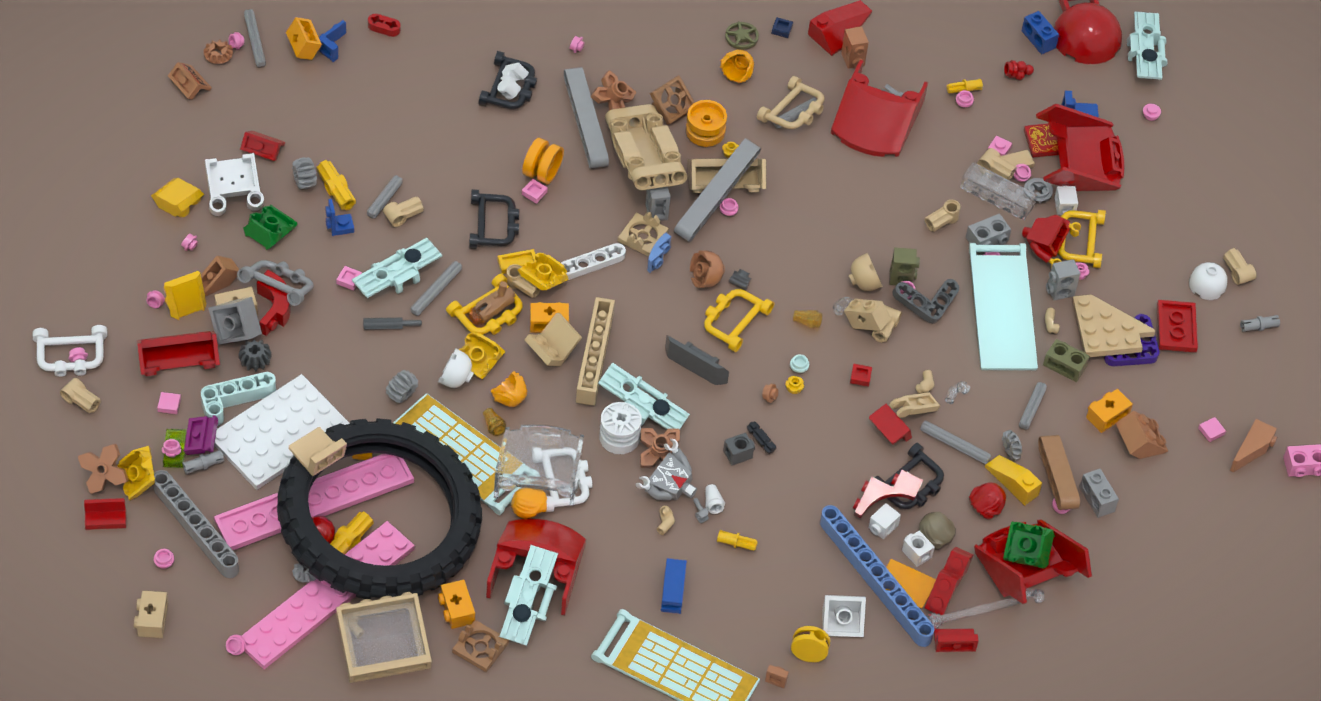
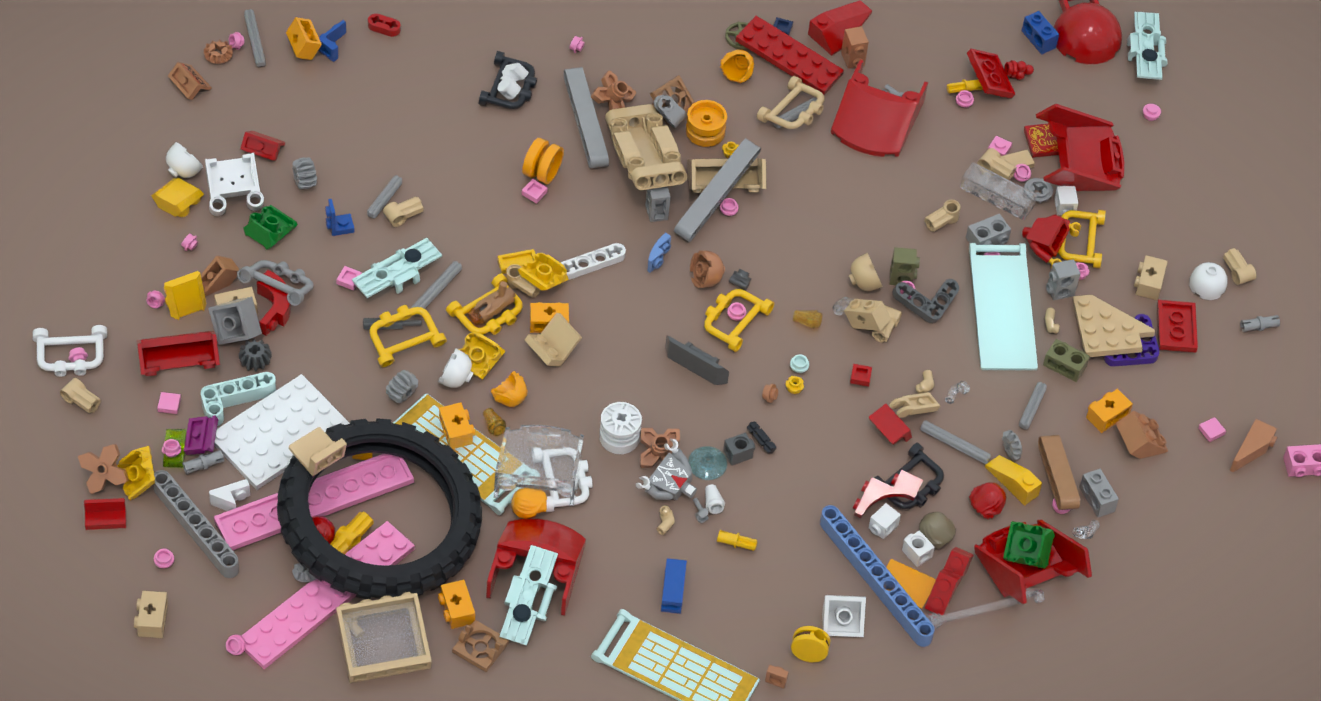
yellow piece [316,160,356,211] -> none
black bar [469,189,520,249] -> none
tan brick [576,297,615,406] -> none
light aqua piece [598,362,690,430] -> none
tan piece [618,212,669,257] -> none
red panel [934,629,979,652] -> none
blue bracket [1061,91,1099,117] -> none
none -> white cylinder [166,142,203,178]
none -> white slope [209,479,250,511]
none -> yellow bar [369,305,447,368]
none -> light orange brick [439,402,475,449]
none -> light grey piece [654,95,687,129]
none -> clear light blue dish [688,446,727,480]
none -> bright pink plate [727,302,746,321]
none -> red plate [735,16,844,95]
none -> red plate [967,48,1015,99]
none -> clear arm [1072,520,1100,539]
none -> tan brick [1134,255,1167,300]

